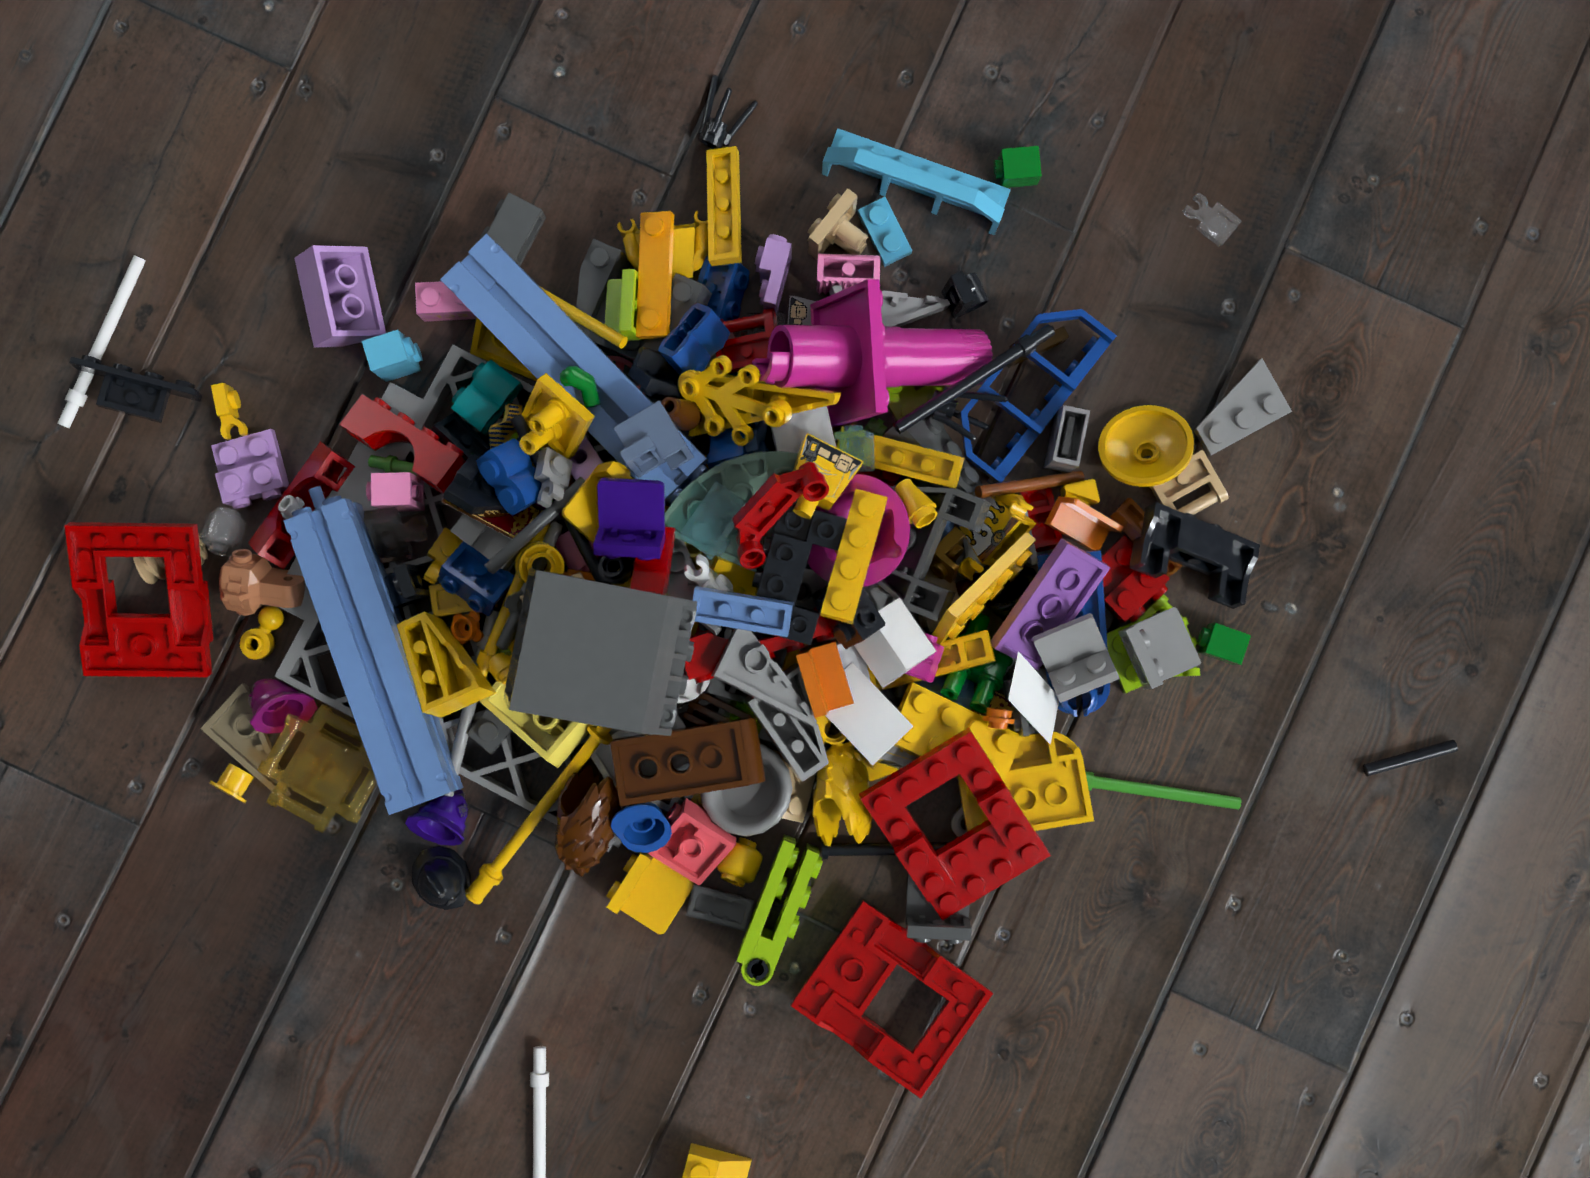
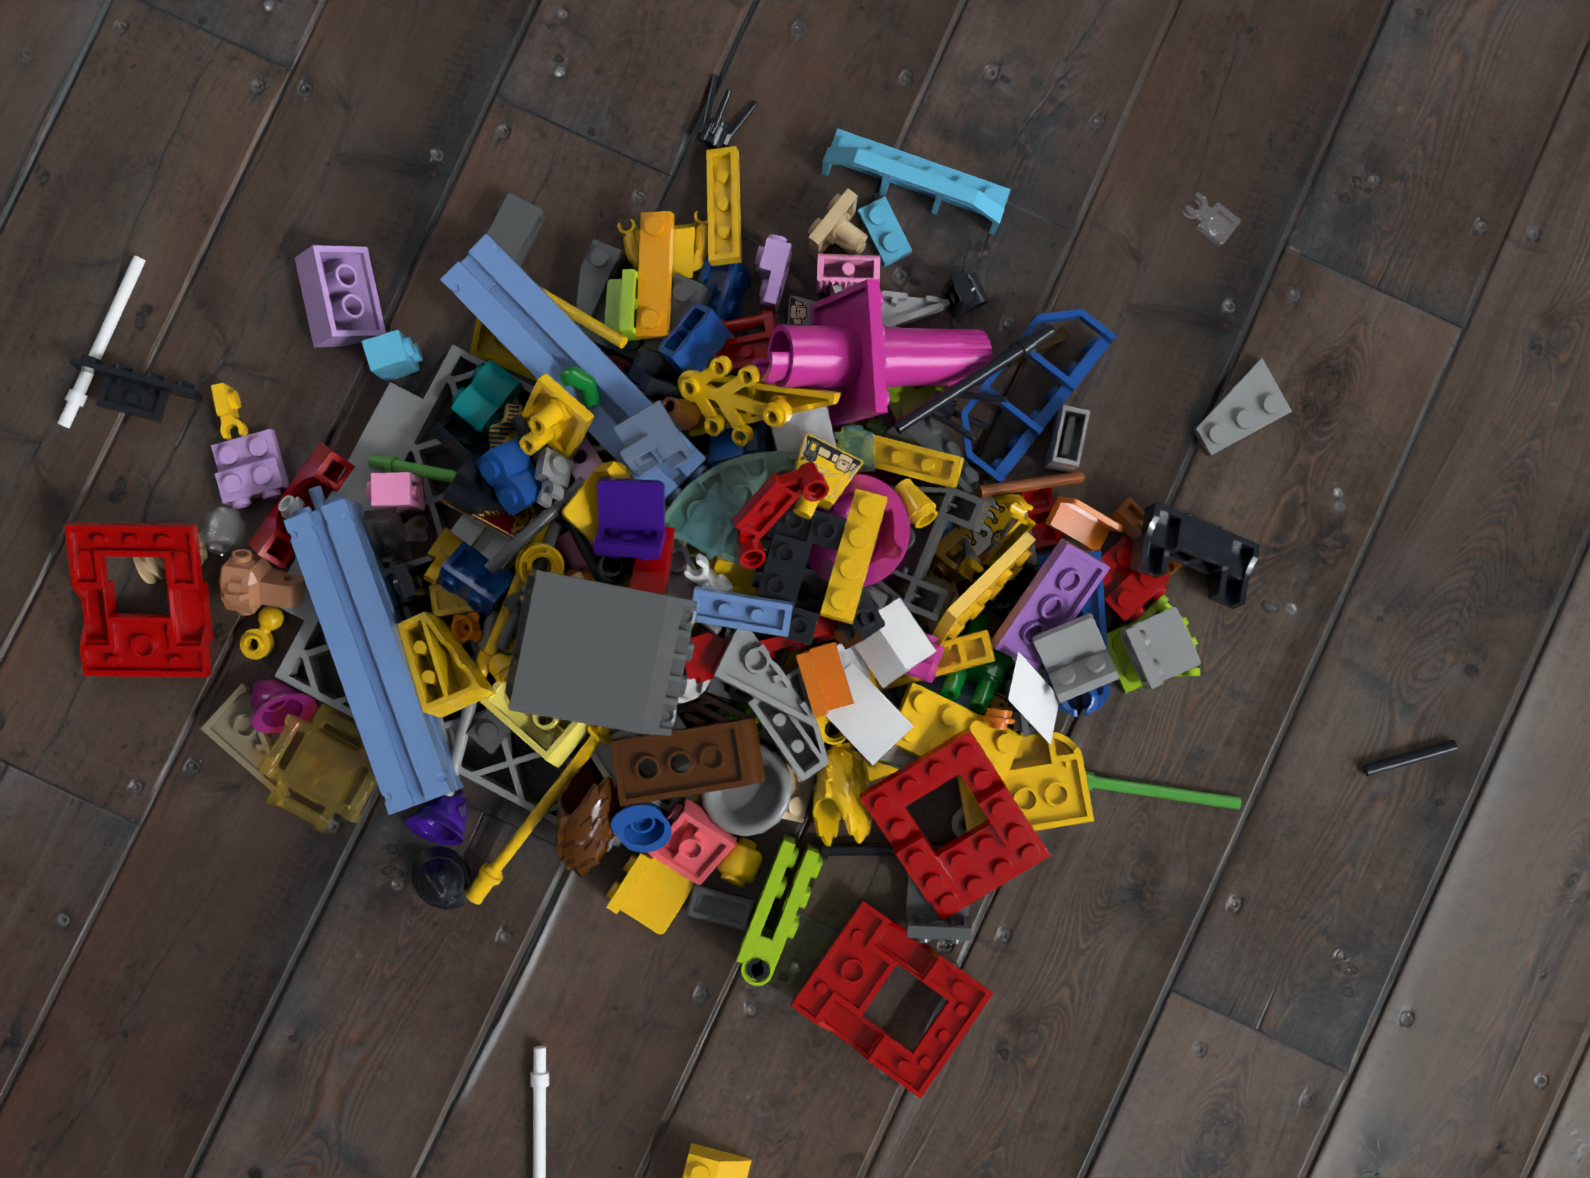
yellow piece [209,763,254,803] -> none
red arch [339,394,465,494] -> none
bright pink brick [415,281,477,322] -> none
green brick [994,146,1042,188] -> none
yellow slope [1060,479,1100,506] -> none
yellow dish [1098,405,1194,487] -> none
tan plate [1149,450,1229,515] -> none
green brick [1197,623,1251,665] -> none

